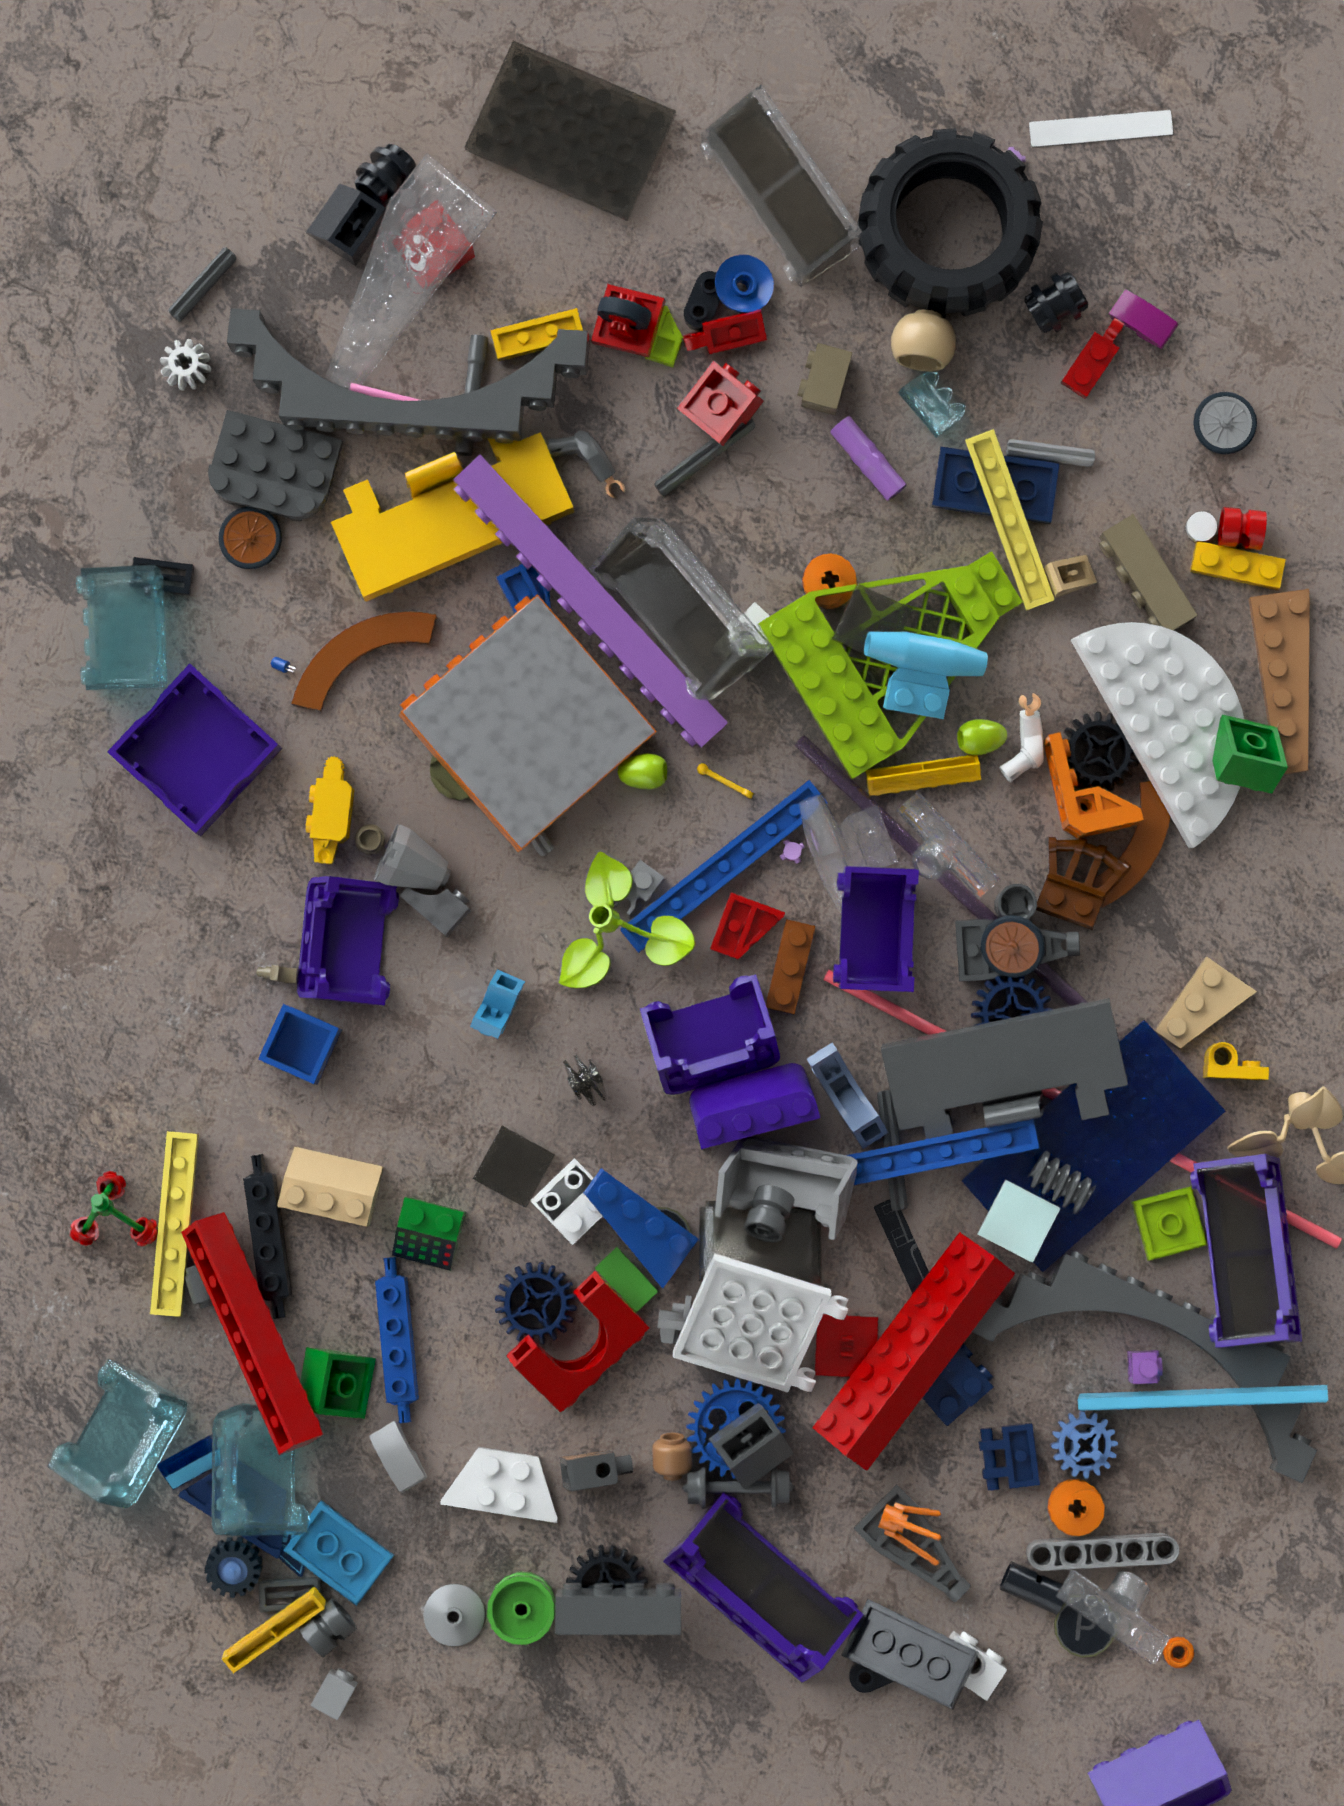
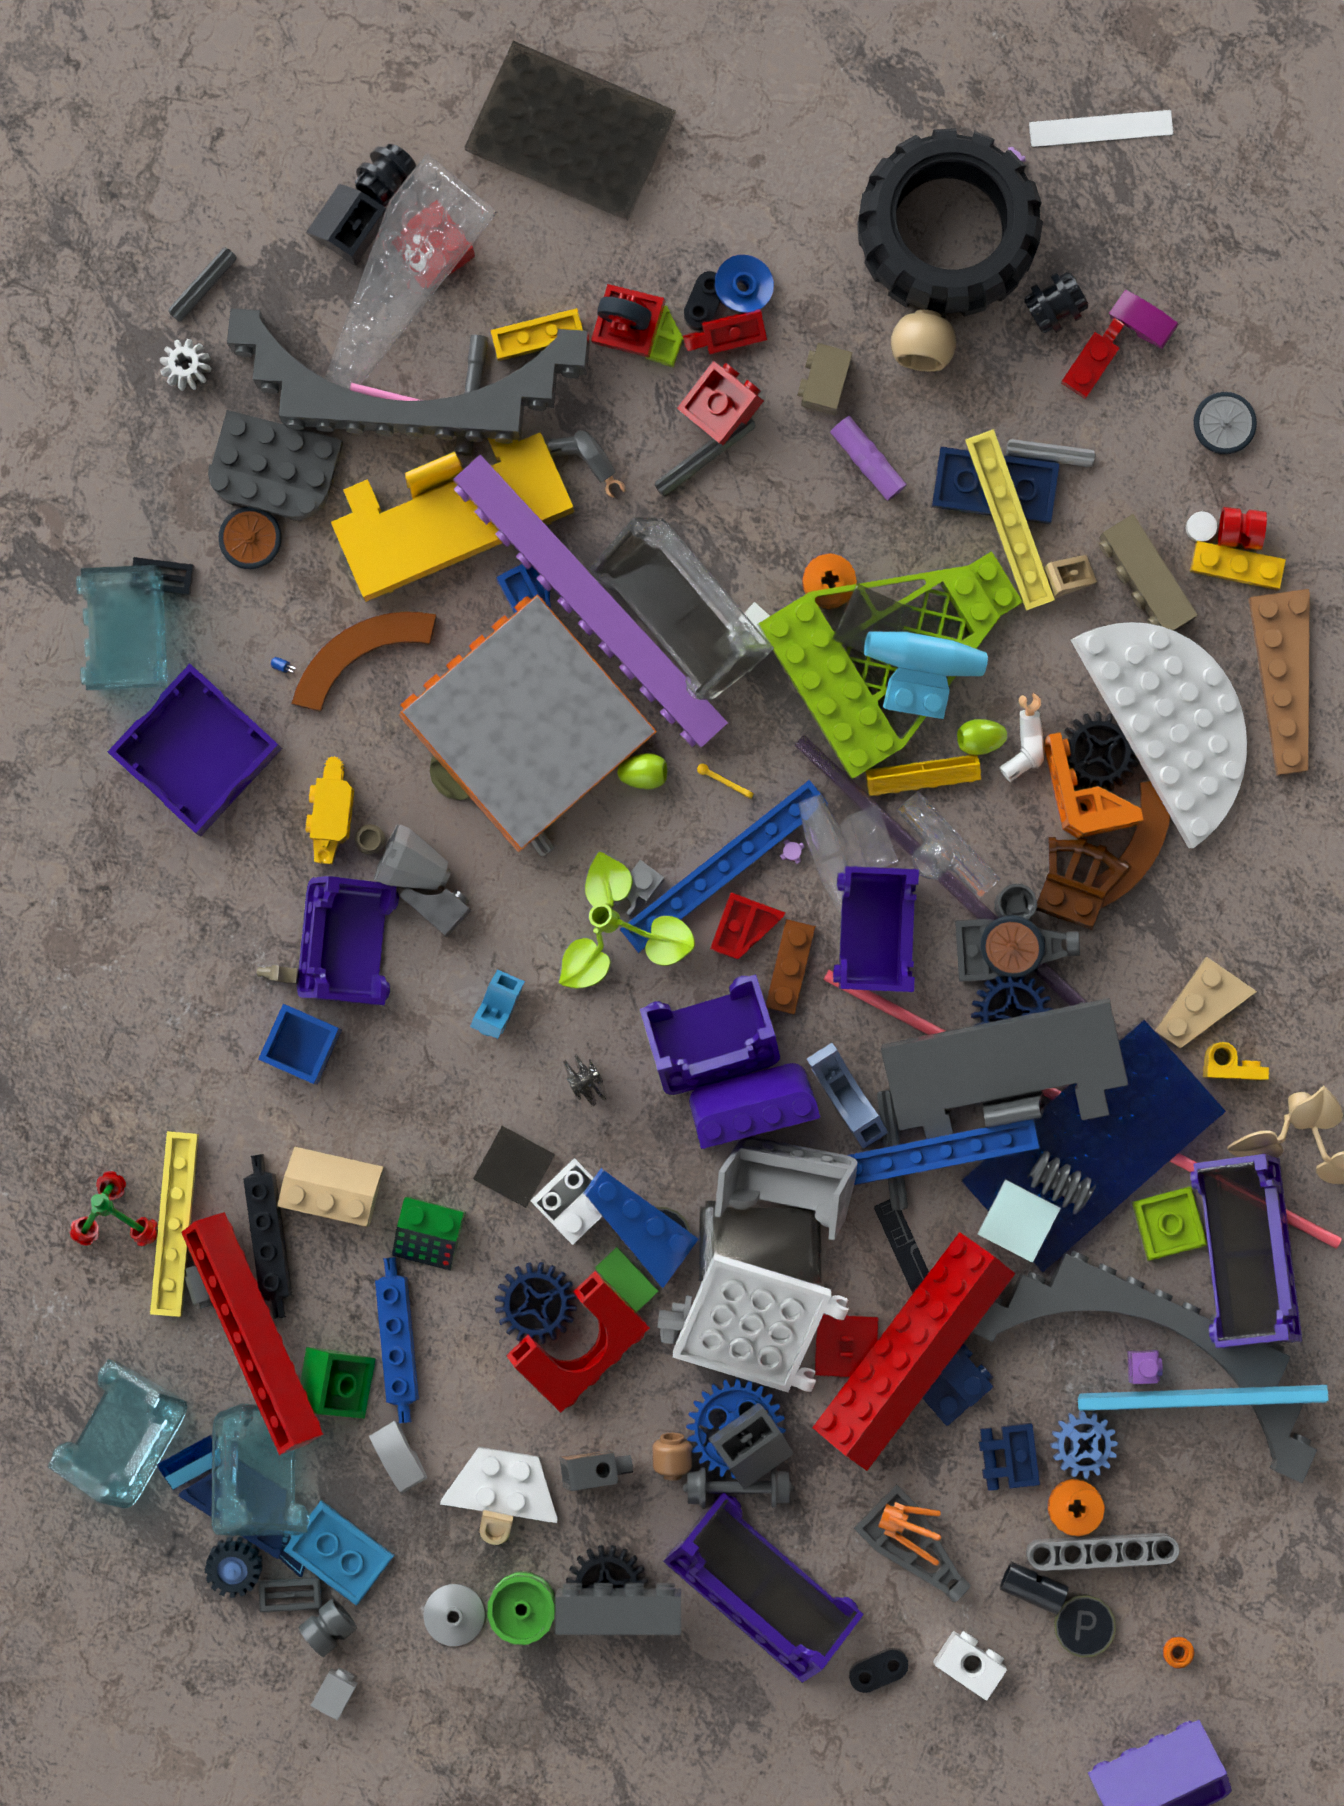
yellow piece [222,1587,326,1674] -> none
windscreen [700,85,862,287] -> none
dark grey wheel [744,1185,795,1243] -> none
tile [841,1599,979,1710] -> none
clear light blue plate [898,372,965,438] -> none
clear plate [1056,1570,1170,1665] -> none
green slope [1212,715,1288,794] -> none
none -> tan tile [480,1510,514,1545]

